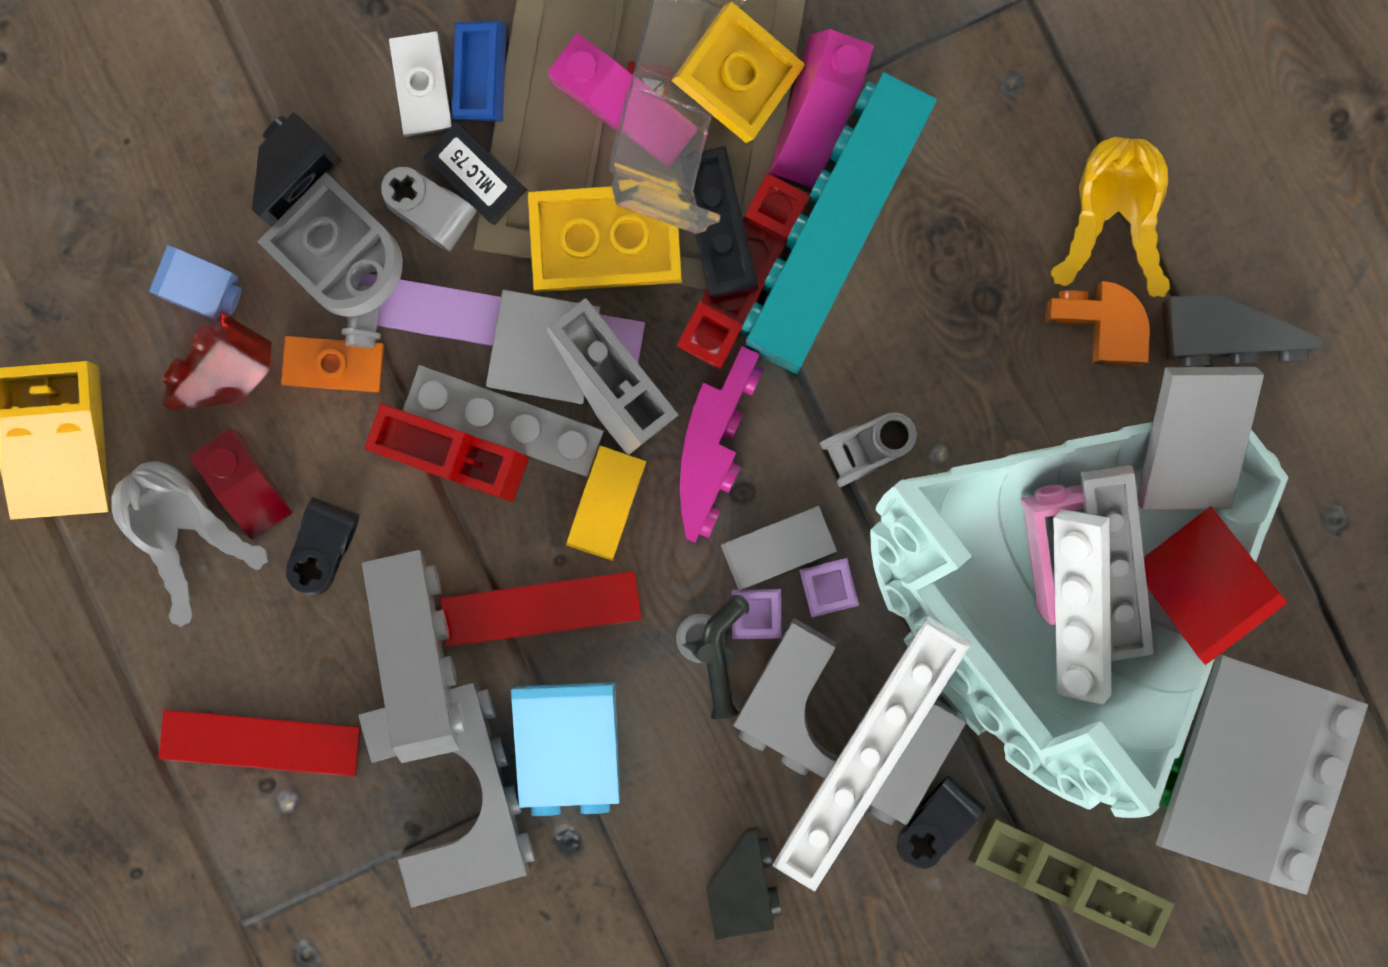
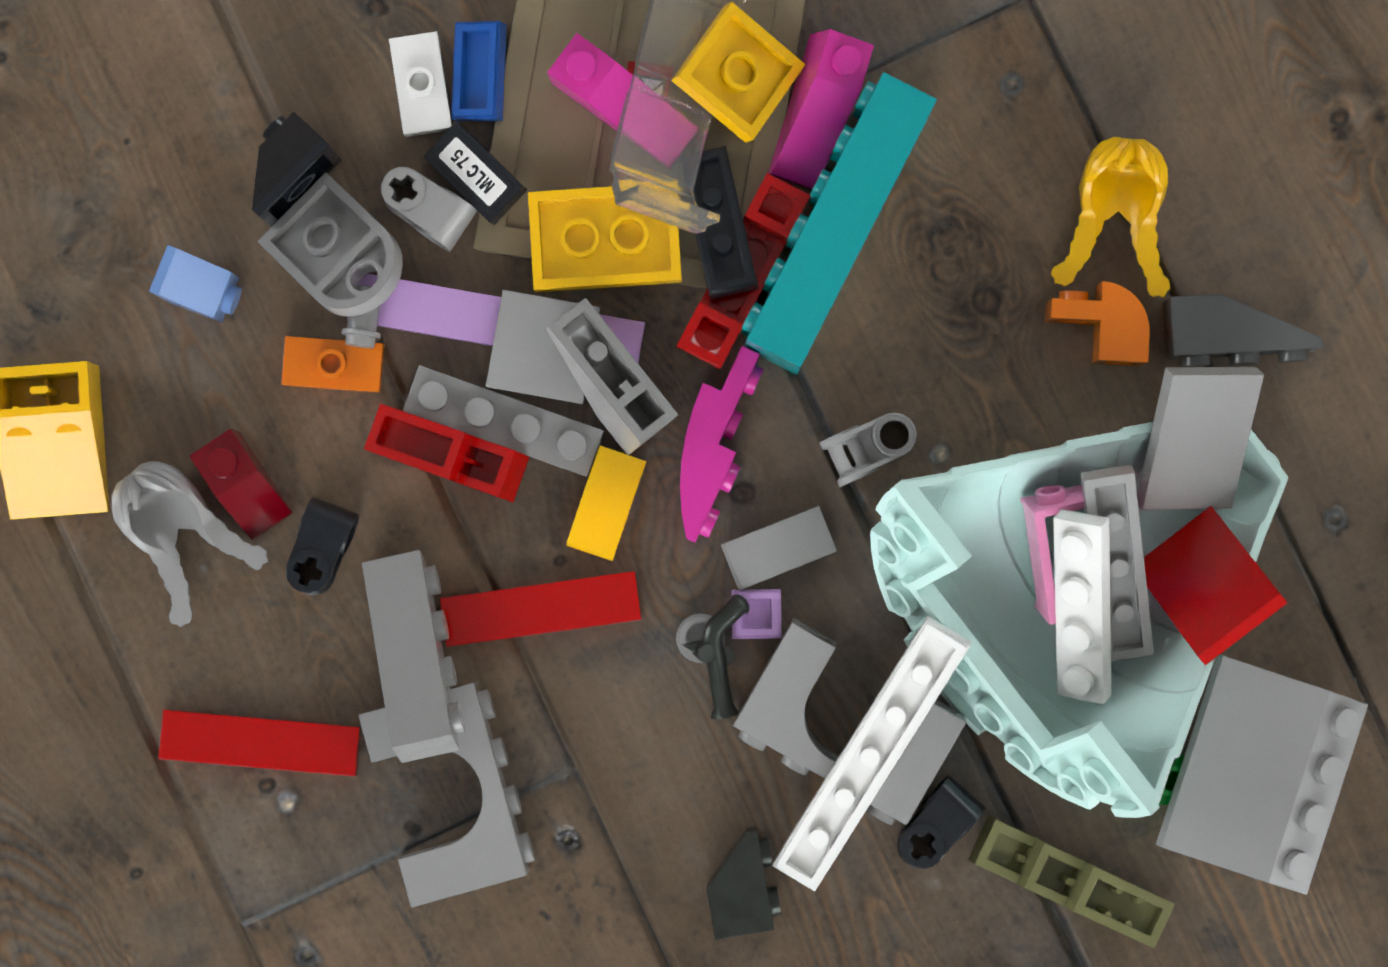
clear red slope [163,312,272,410] -> none
slope [511,682,620,816] -> none
lavender tile [799,558,859,618] -> none

